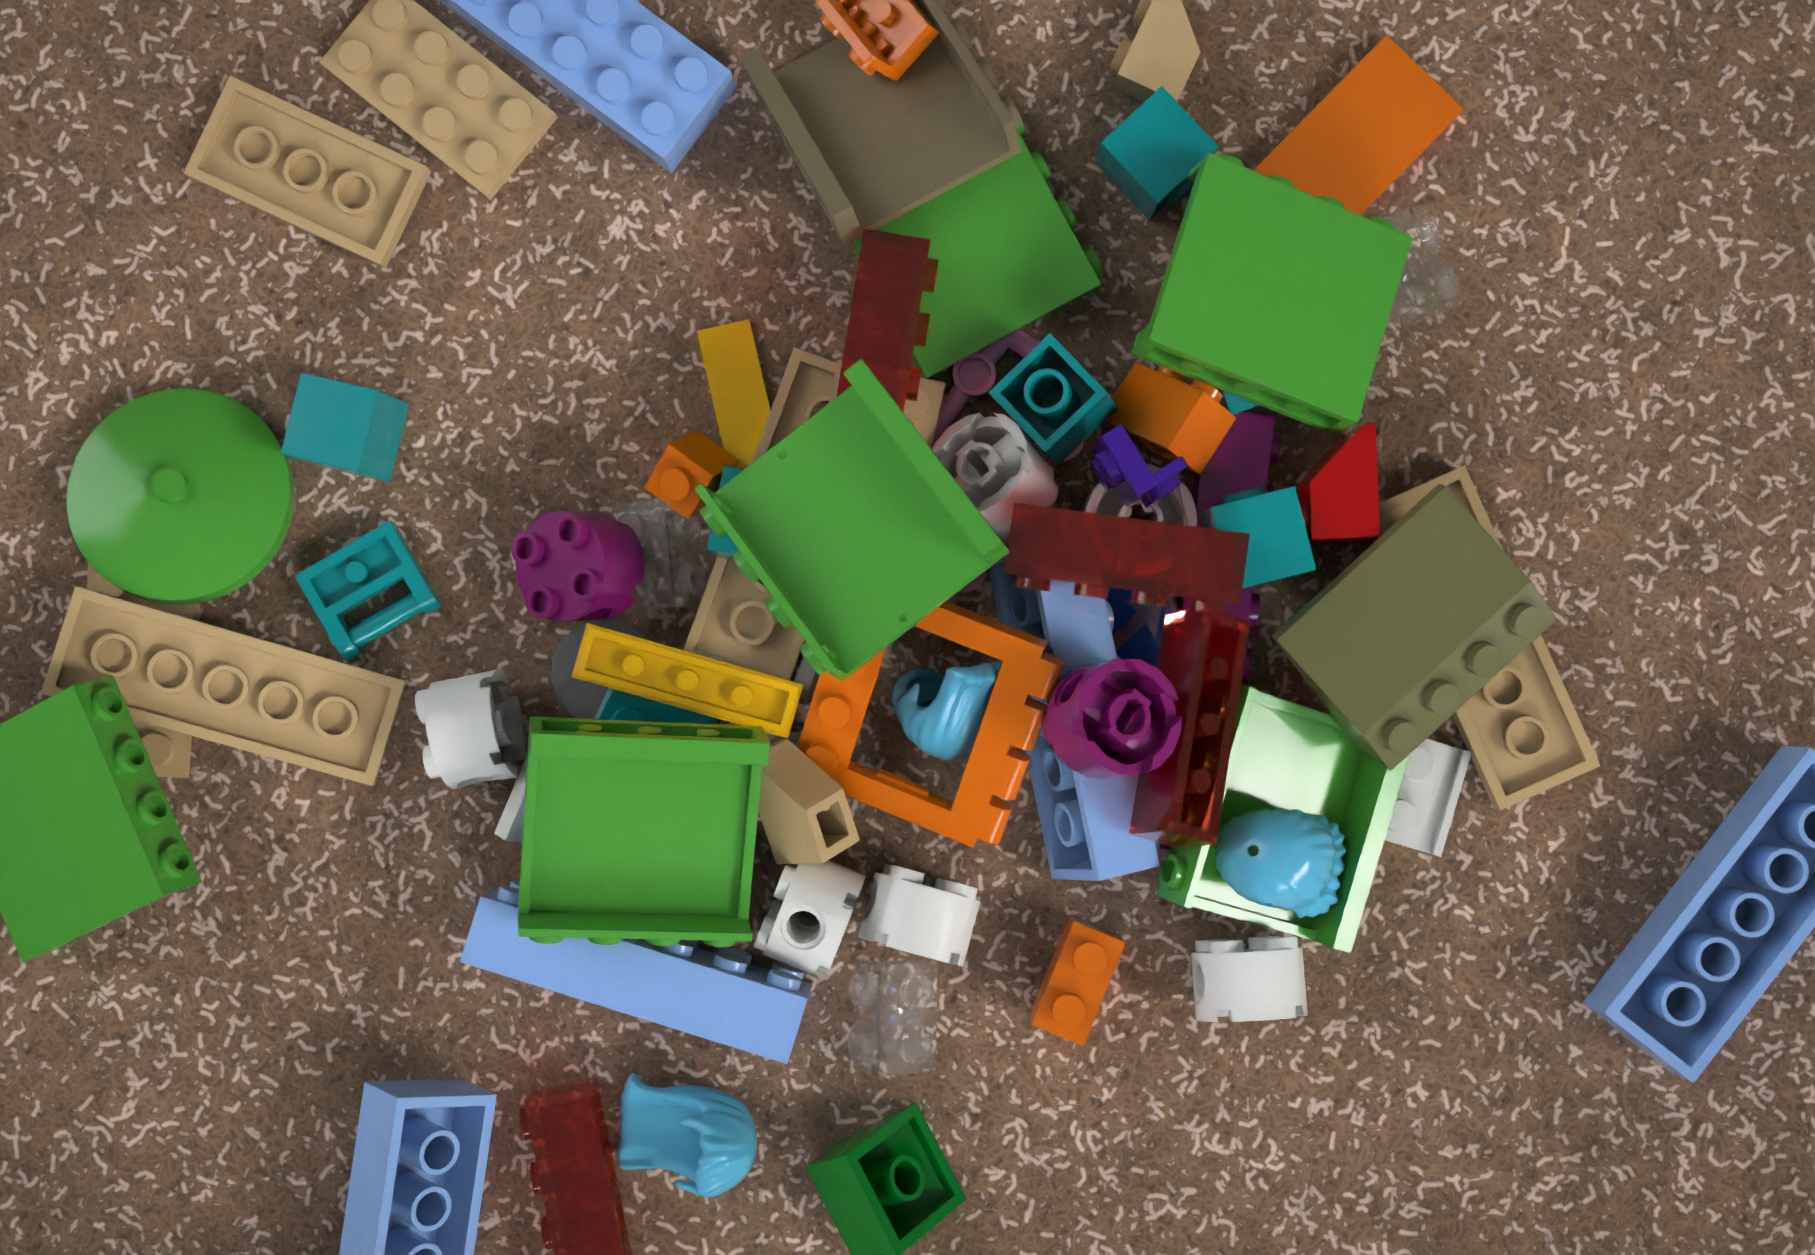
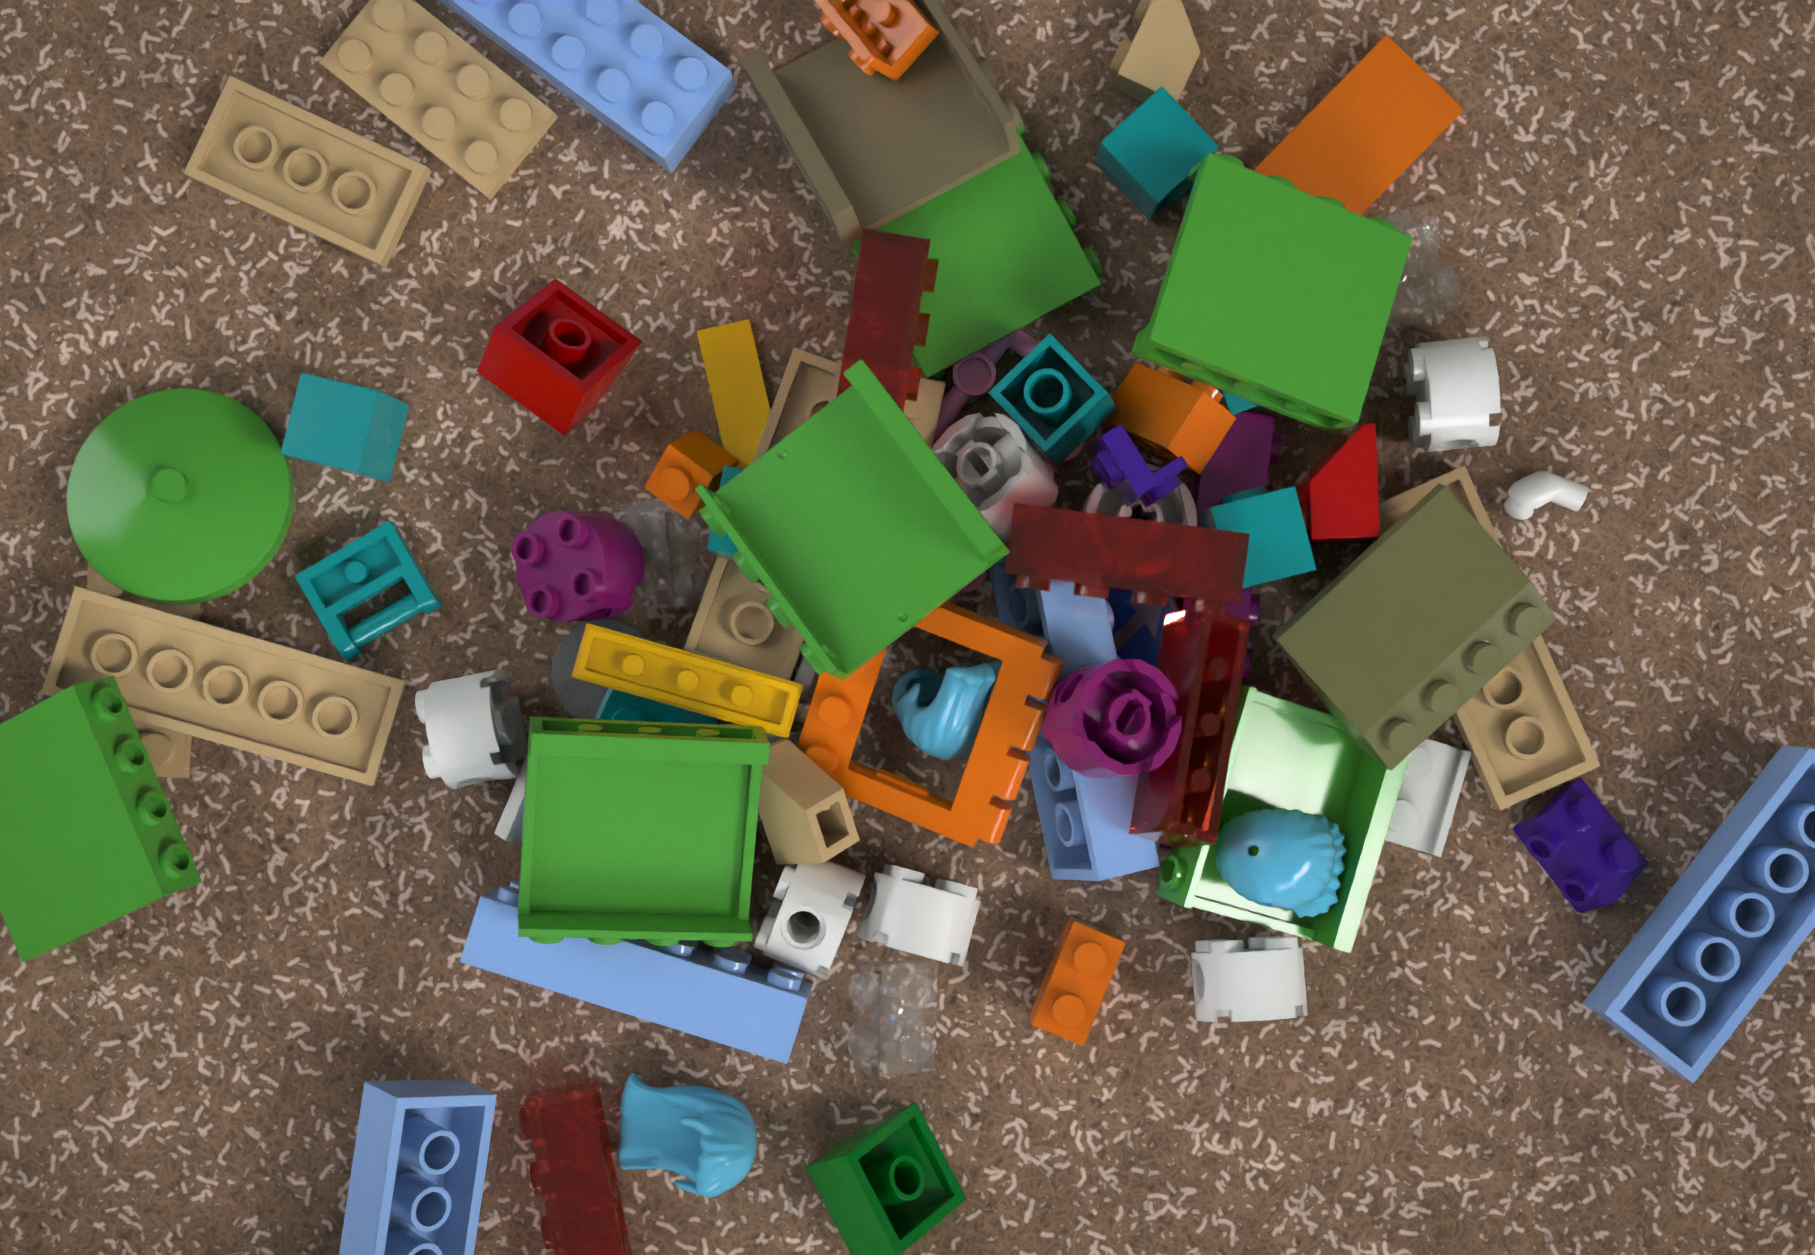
none -> red slope [477,278,642,436]
none -> white brick [1402,336,1501,452]
none -> white arm [1504,471,1588,520]
none -> dark purple bracket [1513,777,1649,913]

